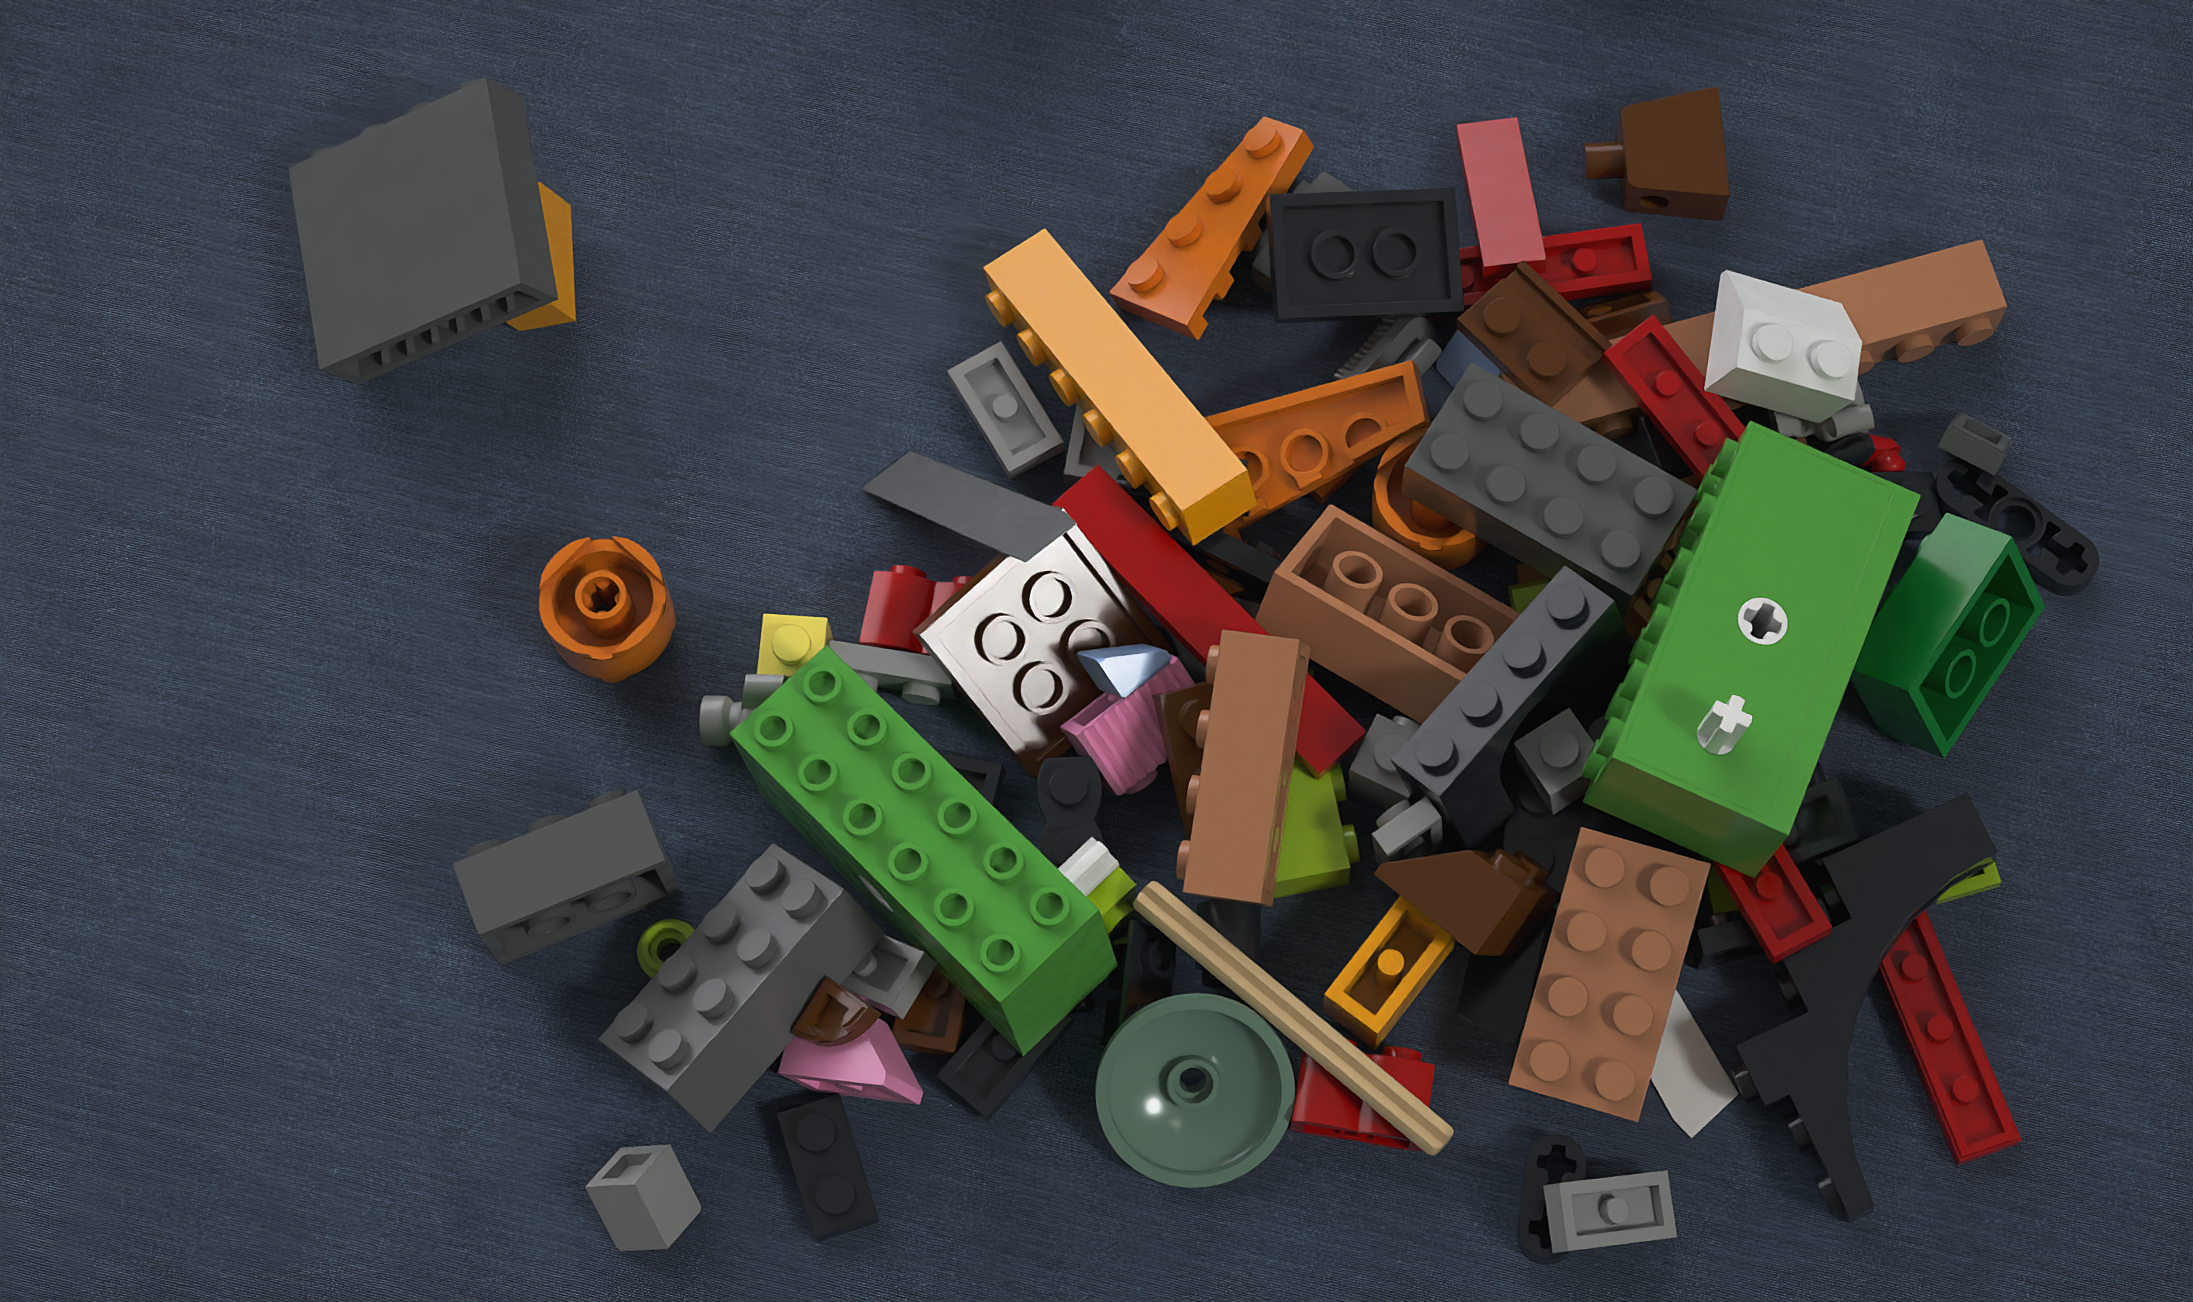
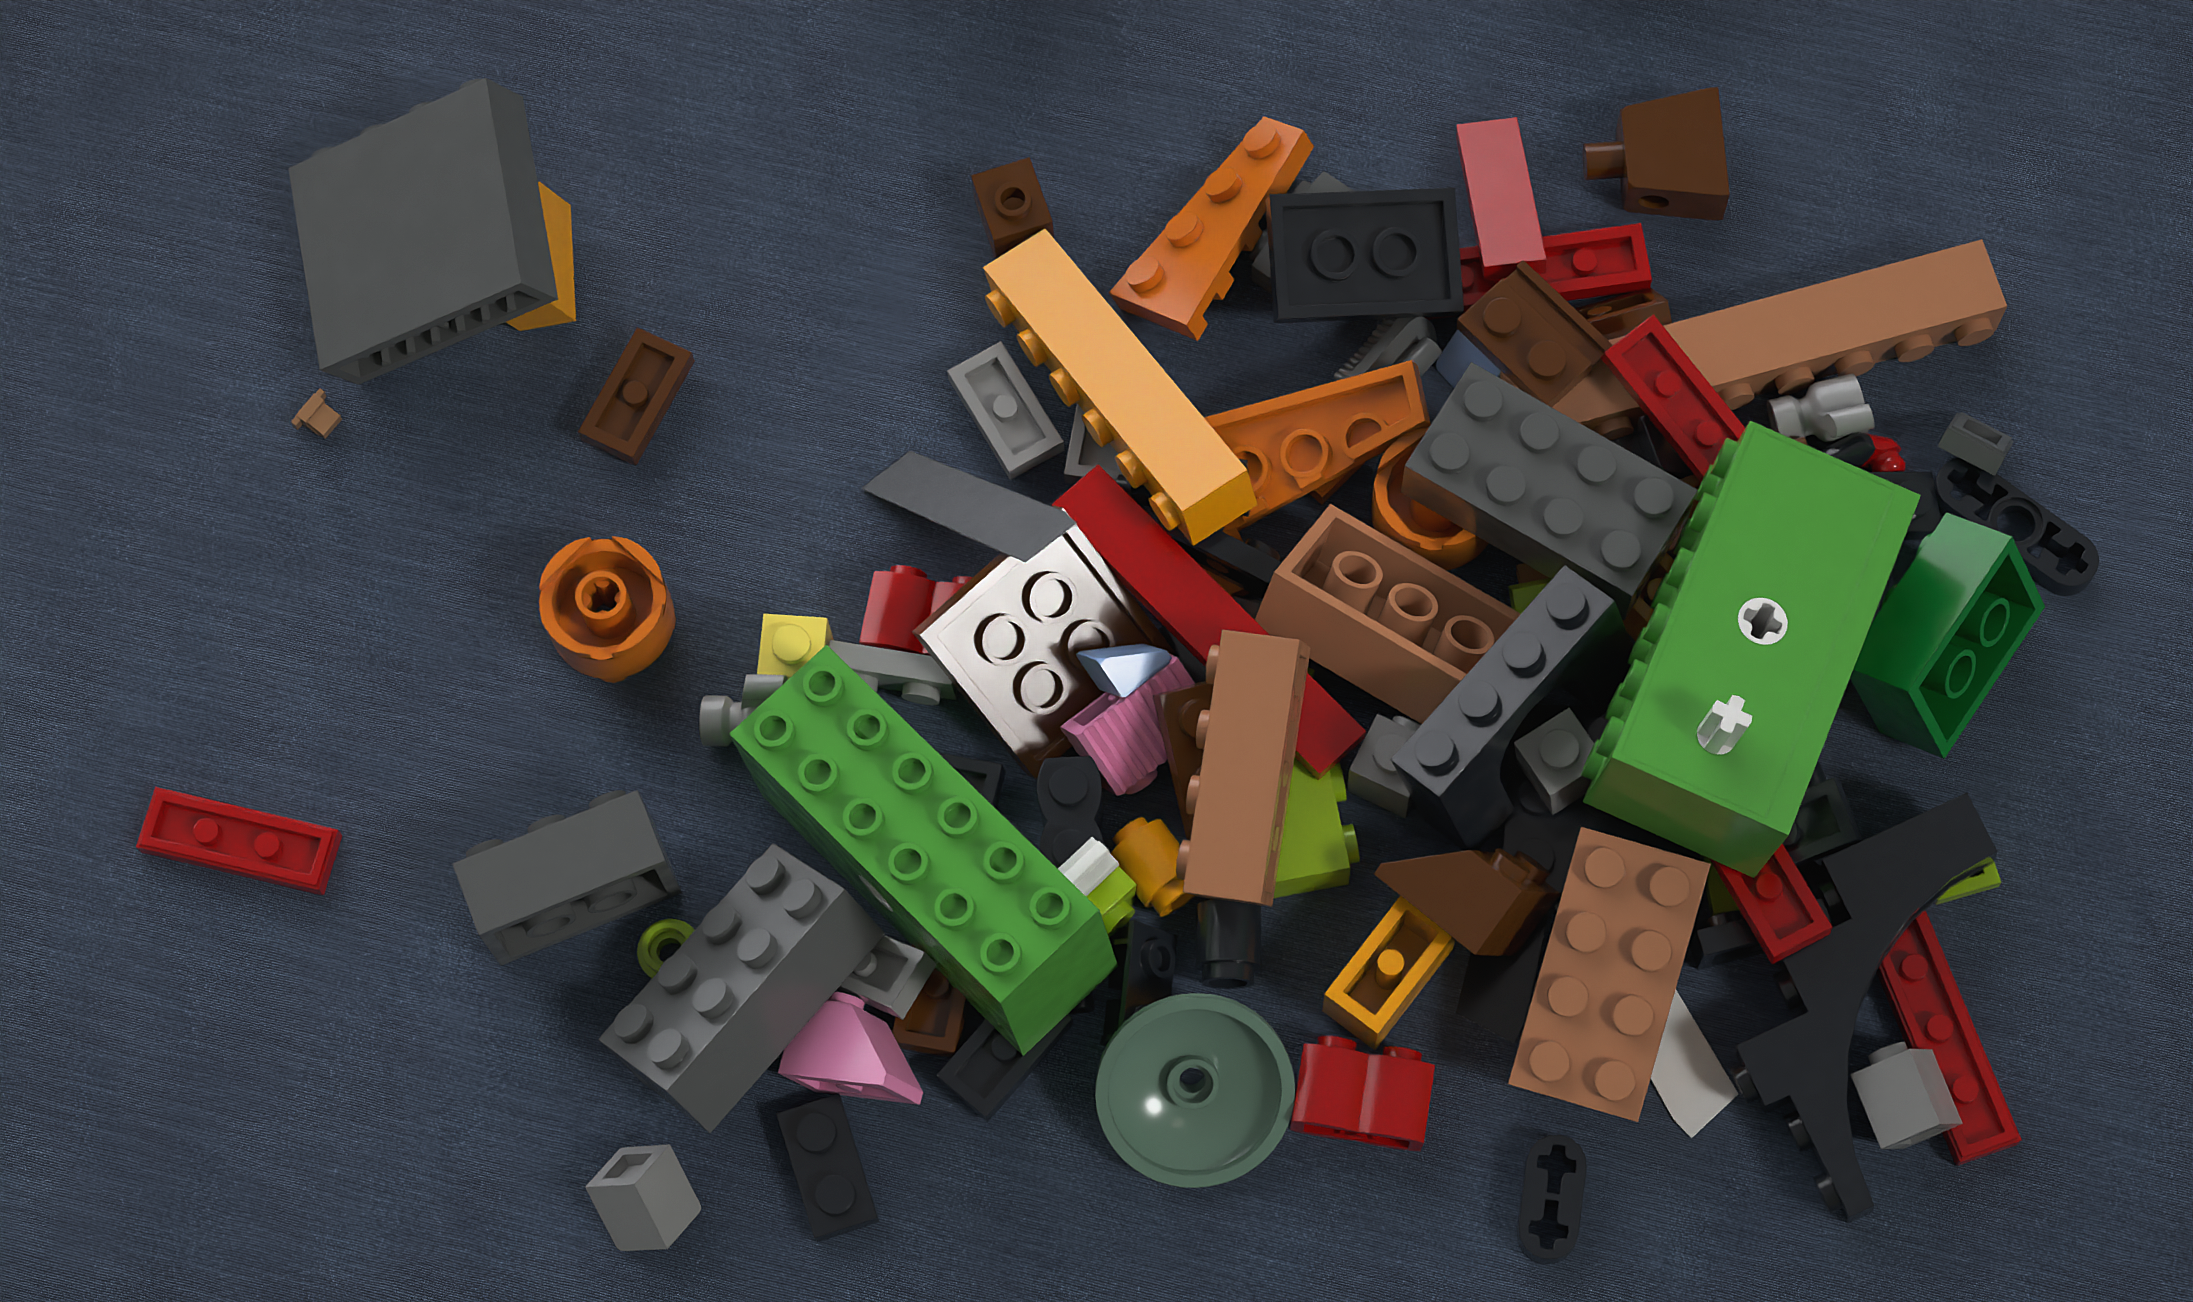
reddish brown tile [791,976,882,1047] -> none
tan axle [1133,881,1454,1156] -> none
light grey plate [1372,797,1443,866] -> none
light grey plate [1543,1170,1677,1253] -> none
white slope [1704,270,1862,423] -> none
none -> red tile [136,787,342,896]
none -> medium nougat piece [291,388,342,439]
none -> reddish brown plate [578,327,695,466]
none -> reddish brown brick [971,157,1054,259]
none -> light orange brick [1111,817,1194,917]
none -> light grey brick [1851,1042,1963,1149]

